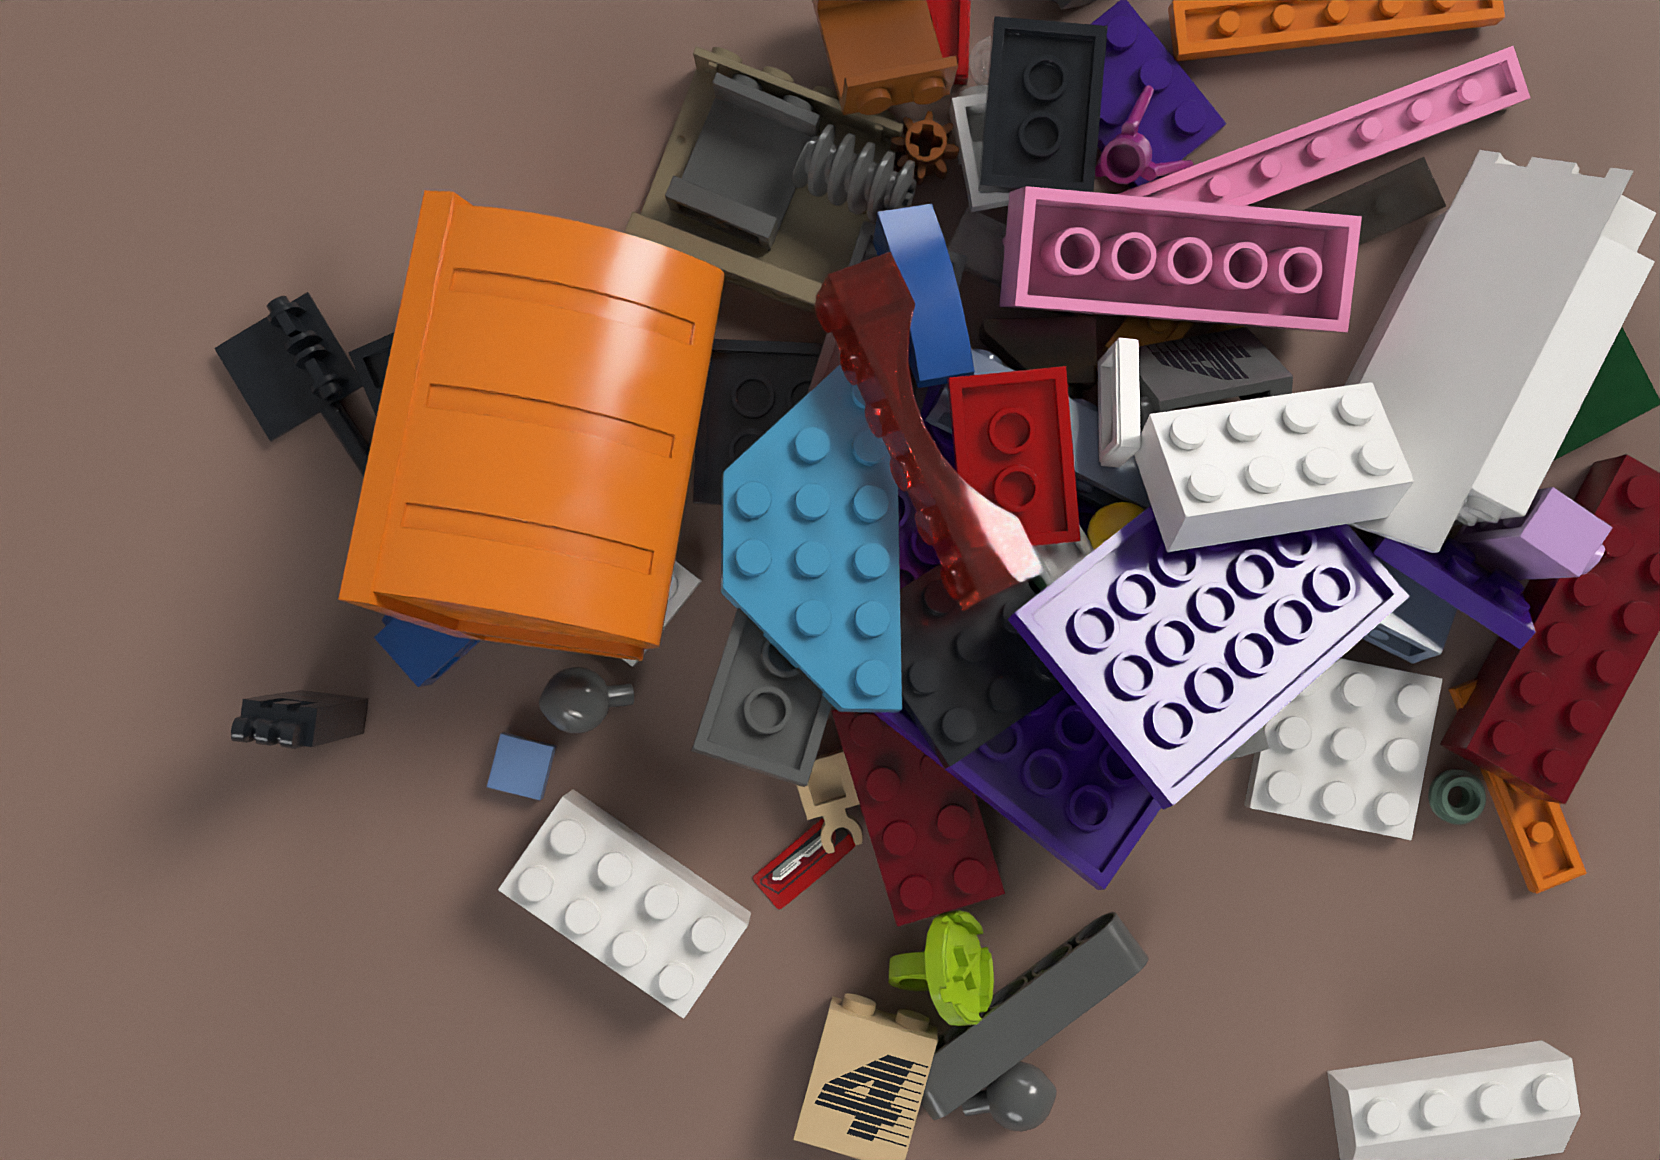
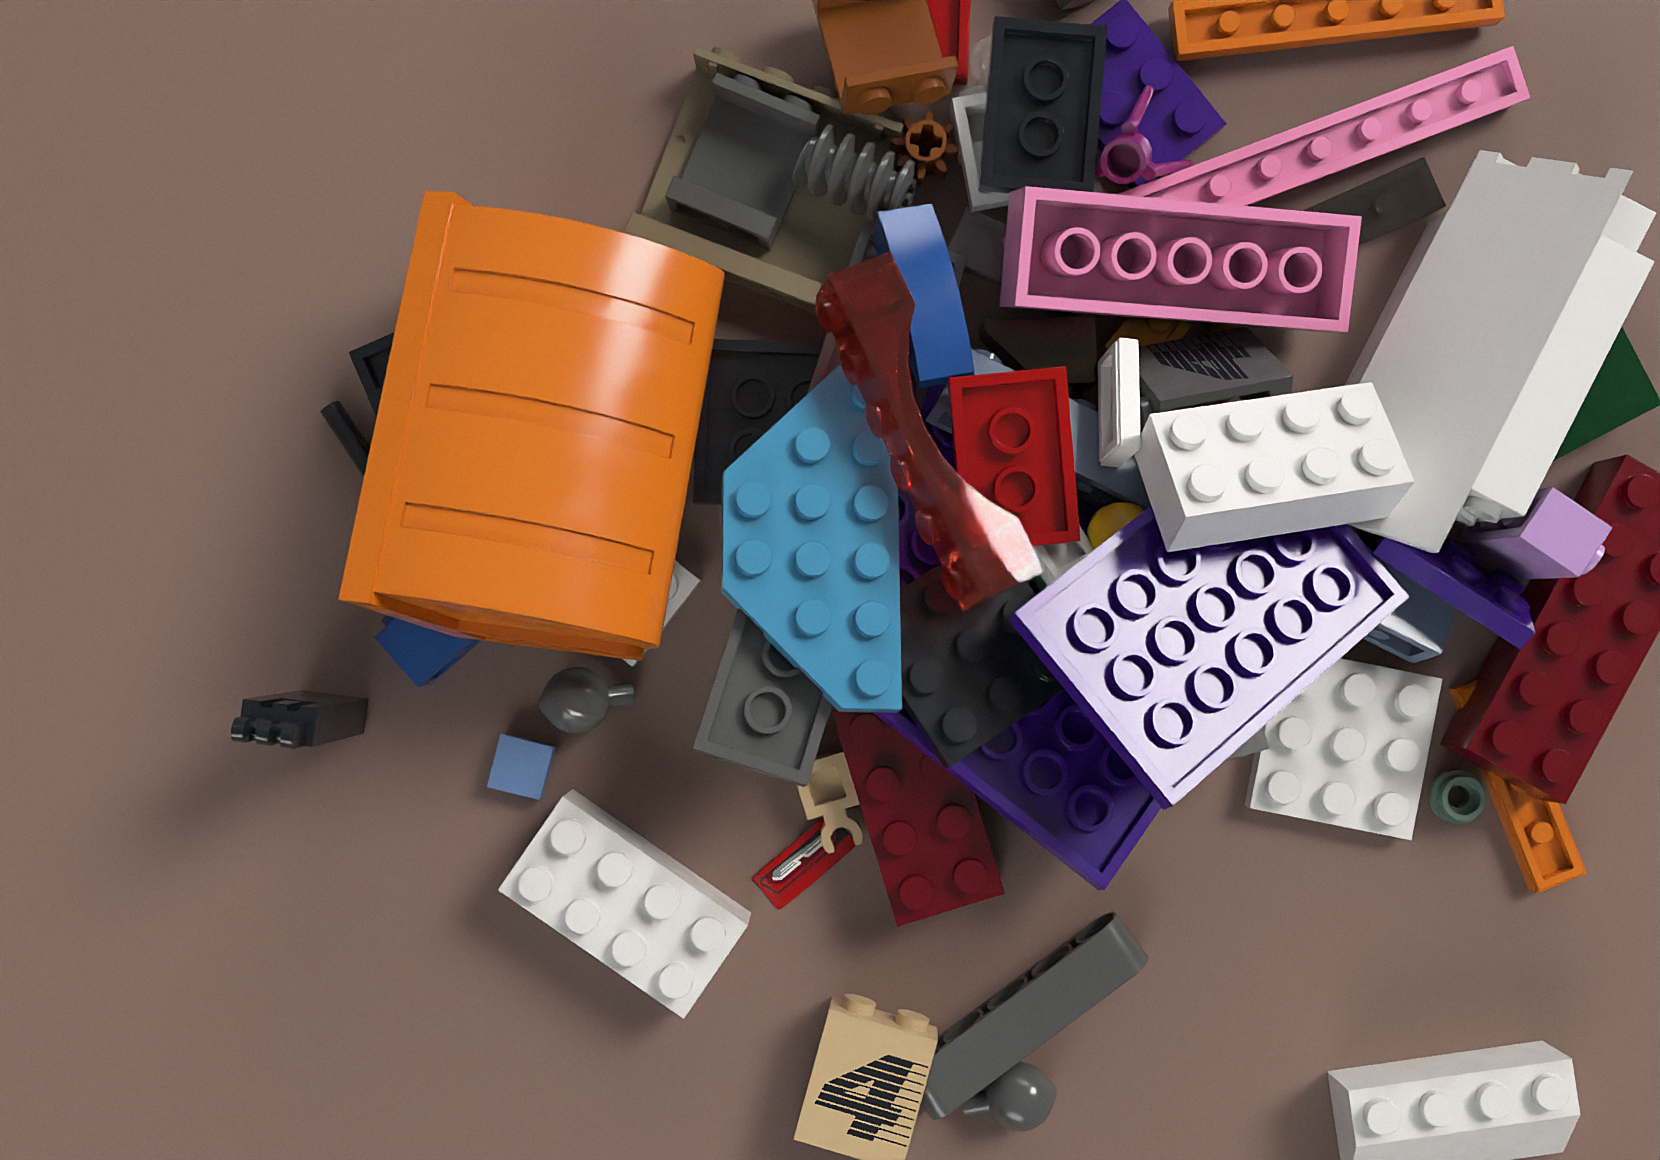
black hinge [214,292,363,442] -> none
lime tile [888,910,994,1026] -> none

